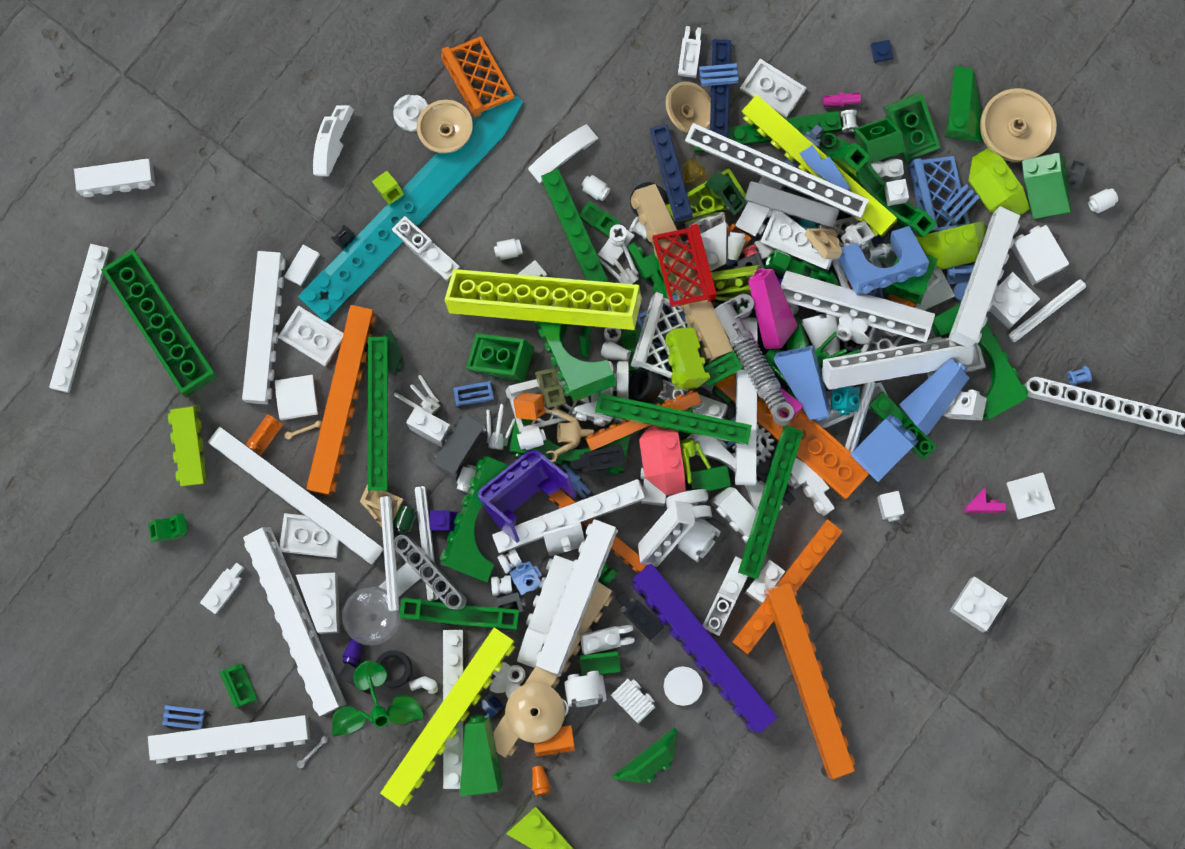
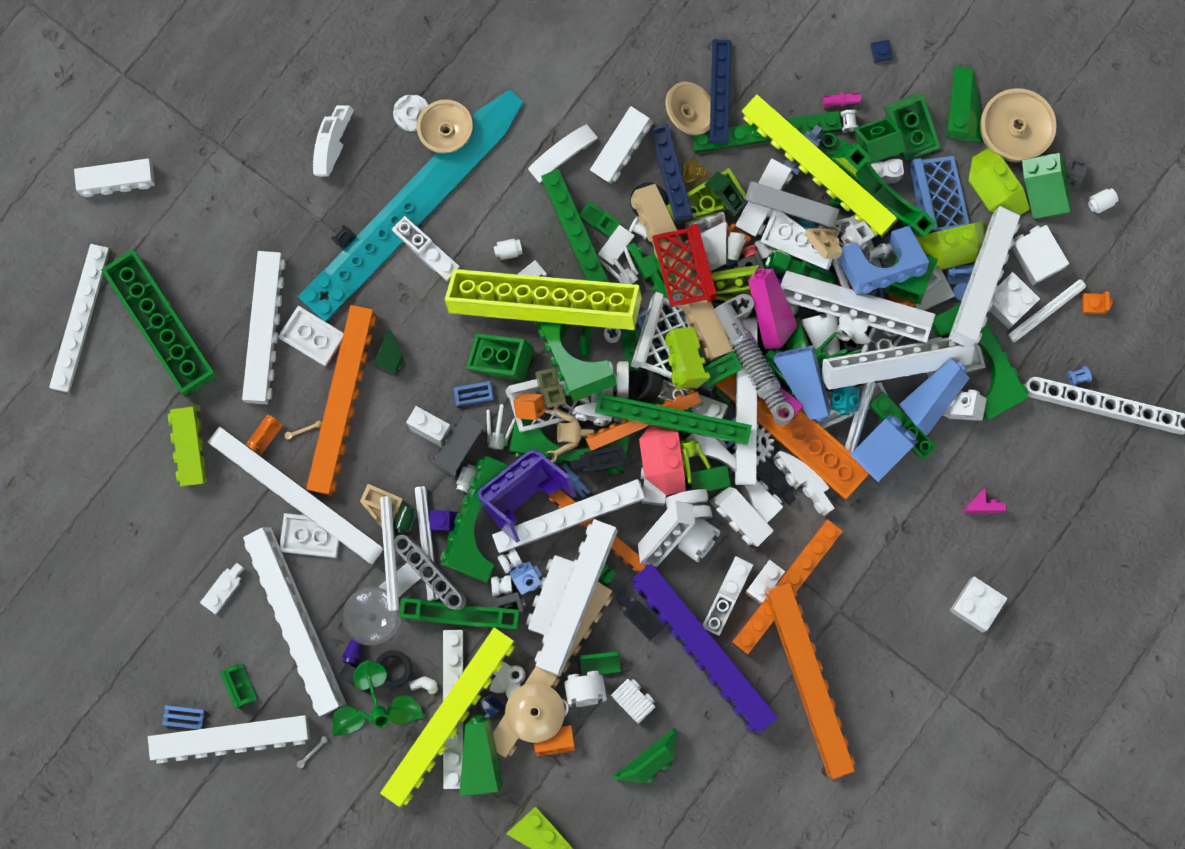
green brick [148,513,188,542] -> none
white slope [275,375,318,420] -> none
white tile [284,245,320,287] -> none
white wedge [296,573,340,634] -> none
green plate [368,337,388,491] -> none
lime brick [372,171,404,205] -> none
white plant [394,375,441,415] -> none
orange fence [441,36,515,118] -> none
white brick [517,426,546,450] -> none
white slope [517,627,545,668] -> none
orange cone [532,765,552,796] -> none
white piece [543,522,585,557] -> none
white hinge [580,625,635,655] -> none
white brick [582,175,611,201] -> none
white cone [601,341,631,361] -> none
white bush [610,225,627,246] -> none
white tile [663,666,703,706] -> none
white hinge [678,26,701,78] -> none
white brick [685,123,869,219] -> none
medium blue tile [699,63,739,86] -> none
green plate [738,425,804,579] -> none
white tile [740,59,807,119] -> none
medium blue slope [799,145,851,192] -> none
green bar [817,270,841,286] -> none
white brick [877,491,904,522] -> none
white brick [884,179,909,206] -> none
medium blue tile [941,184,980,224] -> none
white piece [1006,472,1055,520] -> none
none -> white wedge [590,106,653,184]
none -> orange bracket [1082,291,1113,314]

